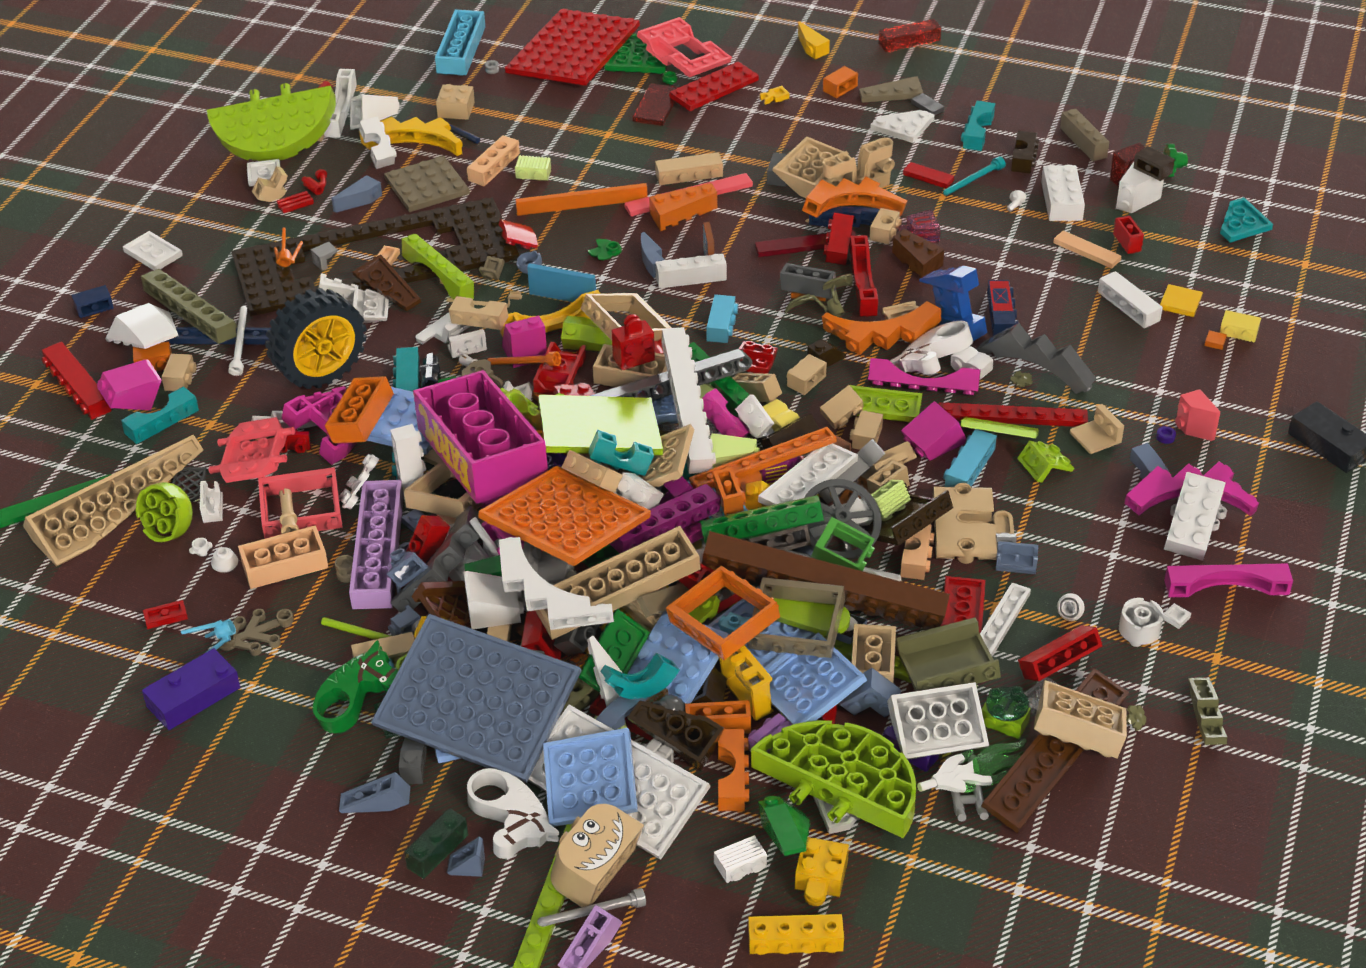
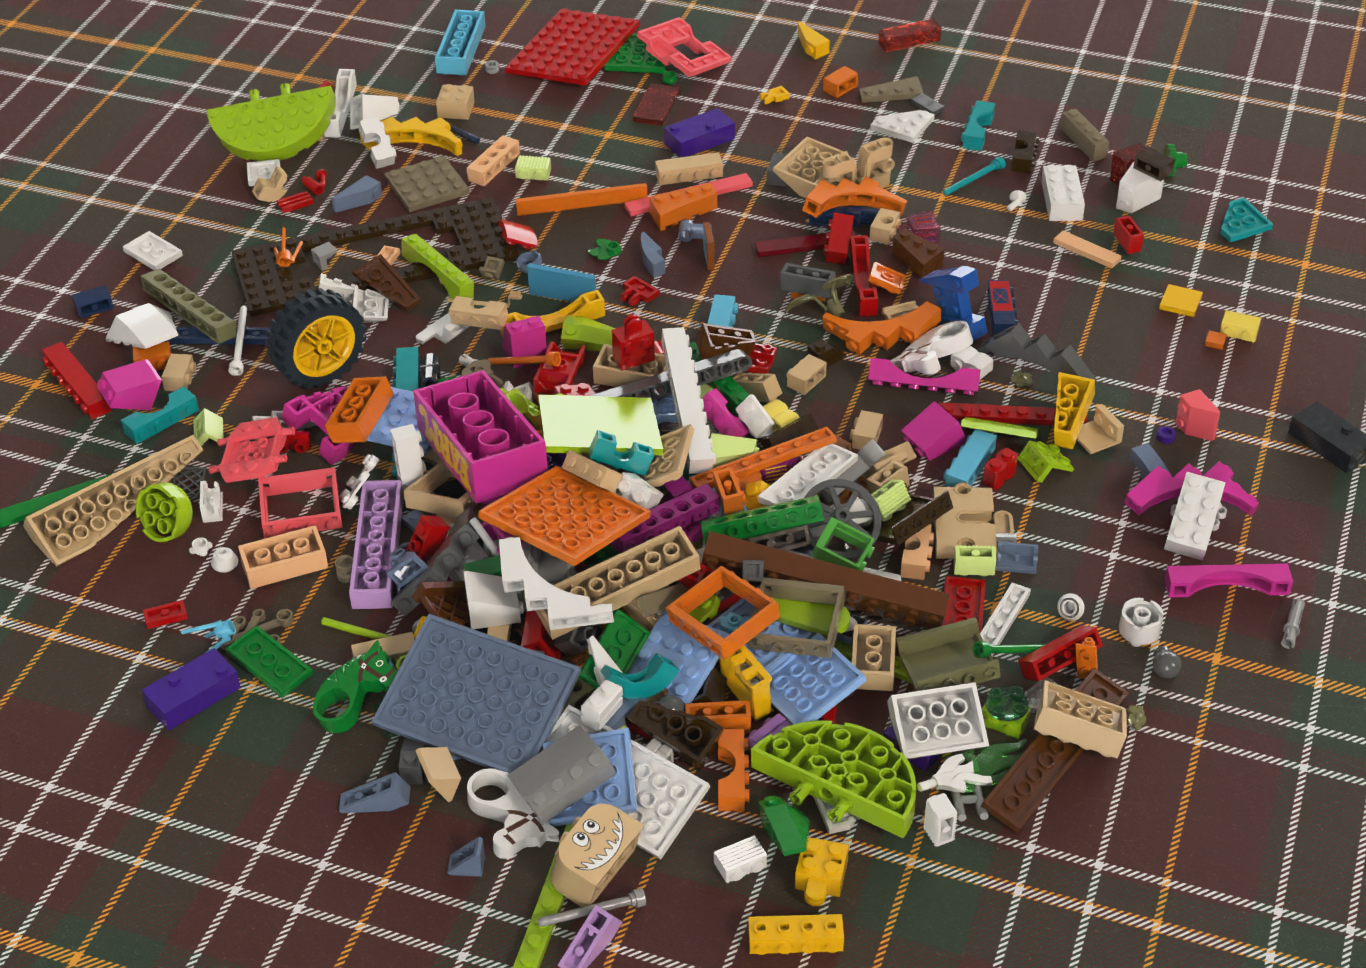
tan pin [279,488,299,534] -> none
sand blue brick [388,605,420,636] -> none
clear green brick [404,808,468,879] -> none
white bracket [448,329,487,358] -> none
tan window [581,293,672,341] -> none
white brick [656,254,727,288] -> none
red plate [669,61,759,111] -> none
tan brick [820,385,864,429] -> none
sand blue brick [840,668,901,717] -> none
lime plate [850,385,923,422] -> none
red tile [903,162,954,189] -> none
white brick [1098,271,1163,328] -> none
white tile [1163,603,1191,629] -> none
olive slope [1188,678,1227,745] -> none
none -> yellowish green panel [193,408,224,446]
none -> green tile [225,625,313,699]
none -> tan slope [415,747,461,803]
none -> light grey slope [507,725,616,825]
none -> white brick [581,680,623,731]
none -> red hinge [620,276,660,306]
none -> dark purple brick [664,108,735,157]
none -> sand blue piece [678,220,712,242]
none -> reddish brown wedge [695,323,756,360]
none -> dark grey tile [742,560,764,582]
none -> orange plate [868,262,906,295]
none -> white brick [924,793,958,847]
none -> yellowish green brick [953,545,996,576]
none -> green piece [972,641,1046,658]
none -> red brick [983,448,1018,490]
none -> yellow wedge [1054,372,1095,449]
none -> orange hinge [1075,637,1098,679]
none -> dark grey piece [1153,646,1182,679]
none -> light grey pin [1281,598,1305,649]

